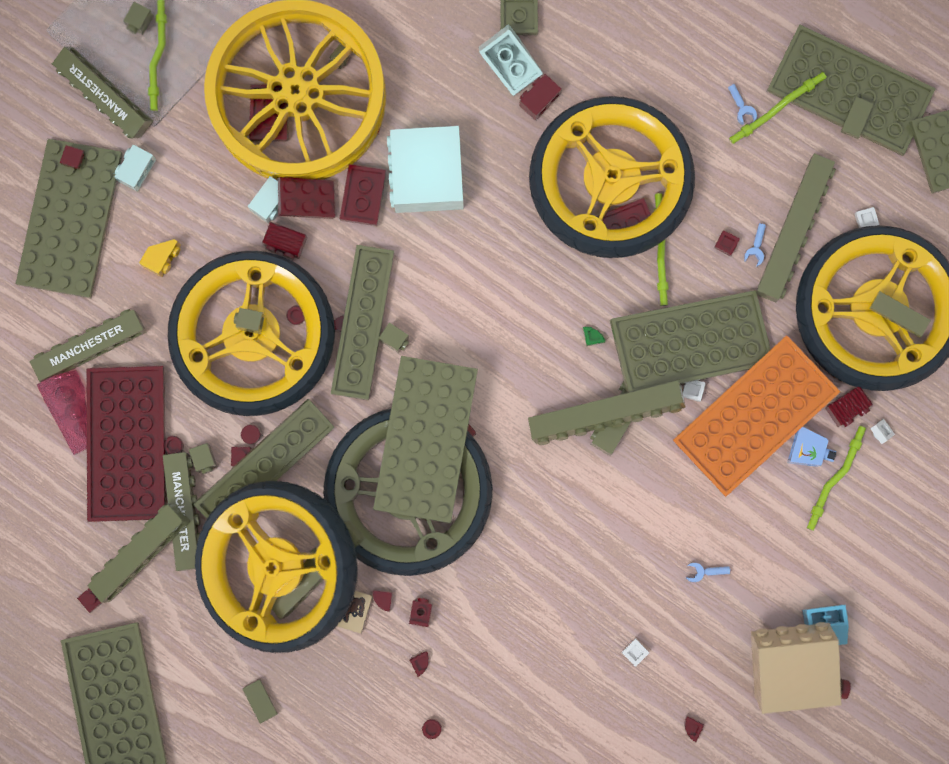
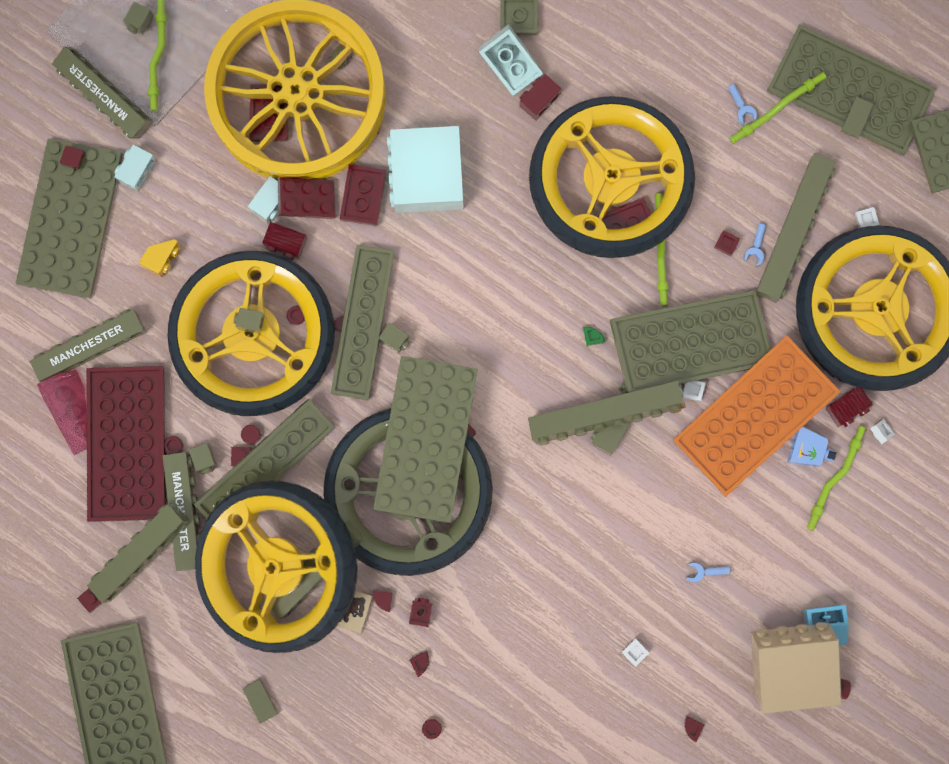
olive tile [869,291,931,337] -> none

